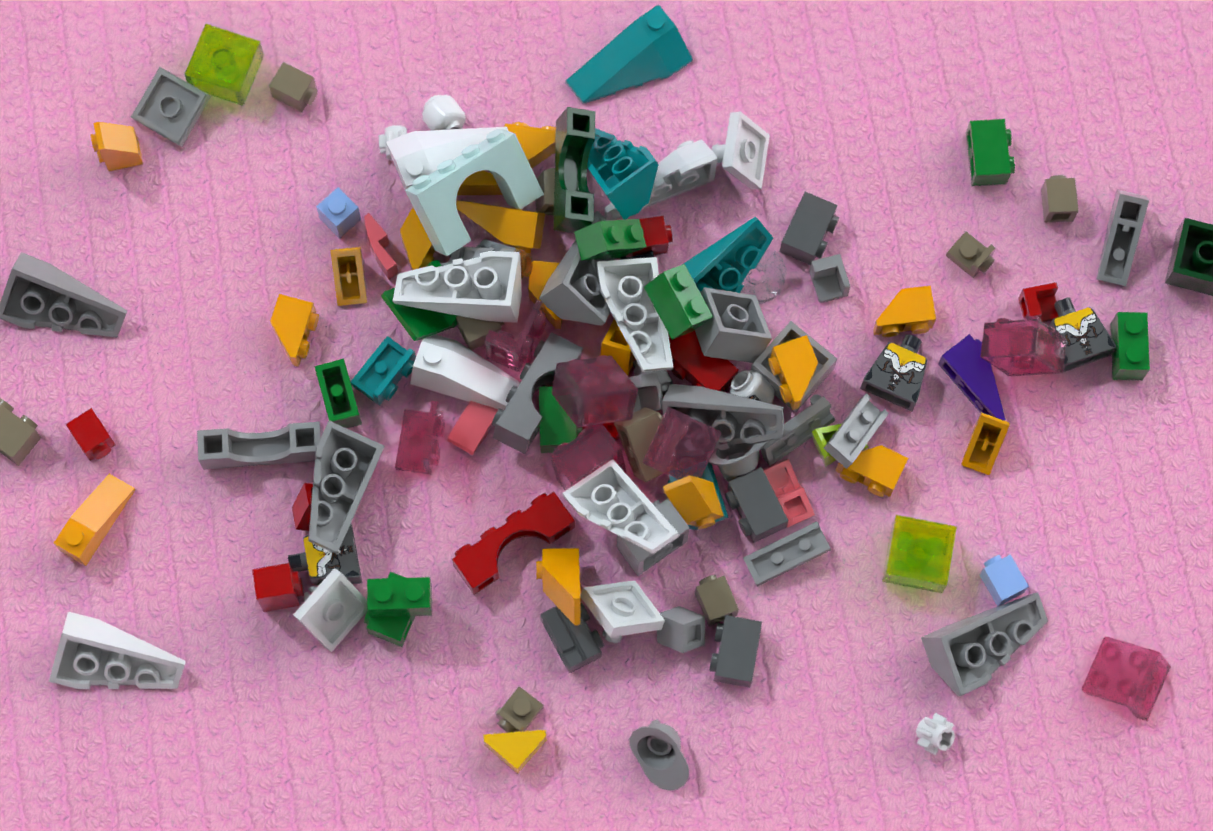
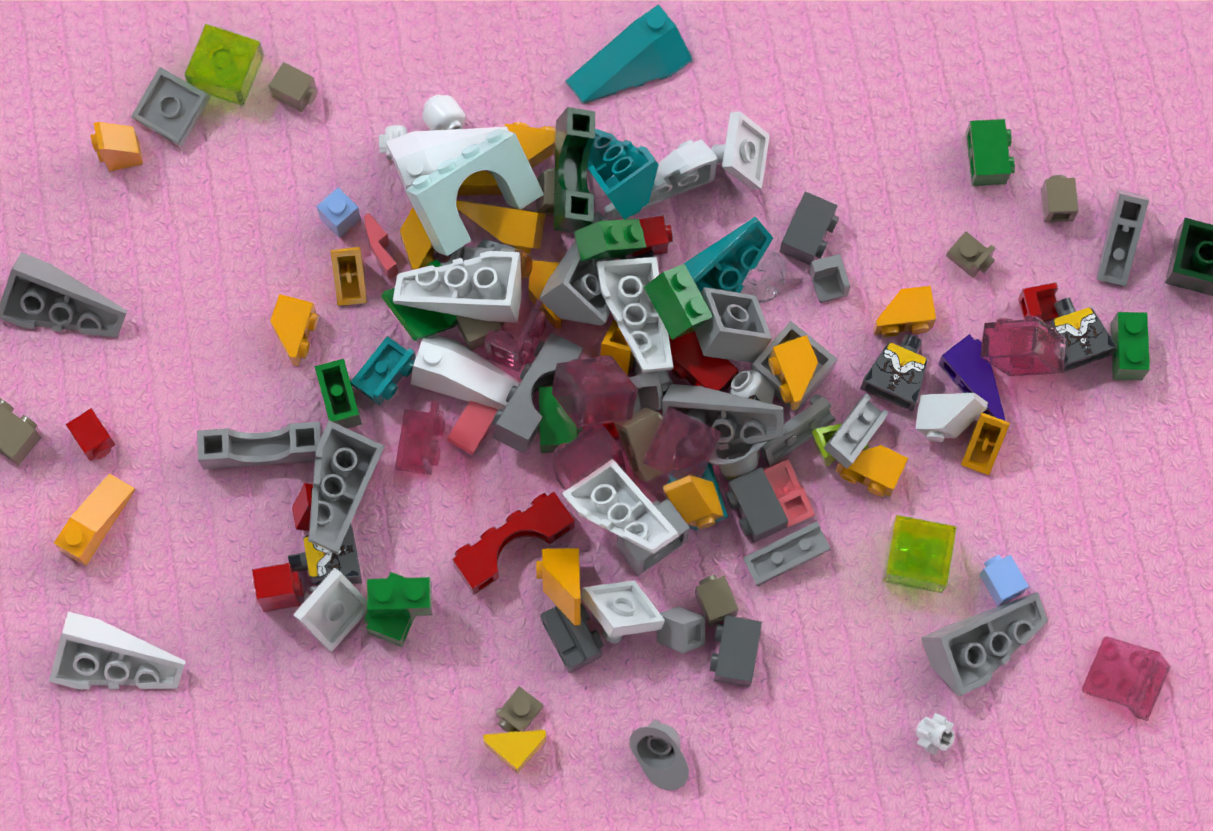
none -> white slope [916,393,988,442]

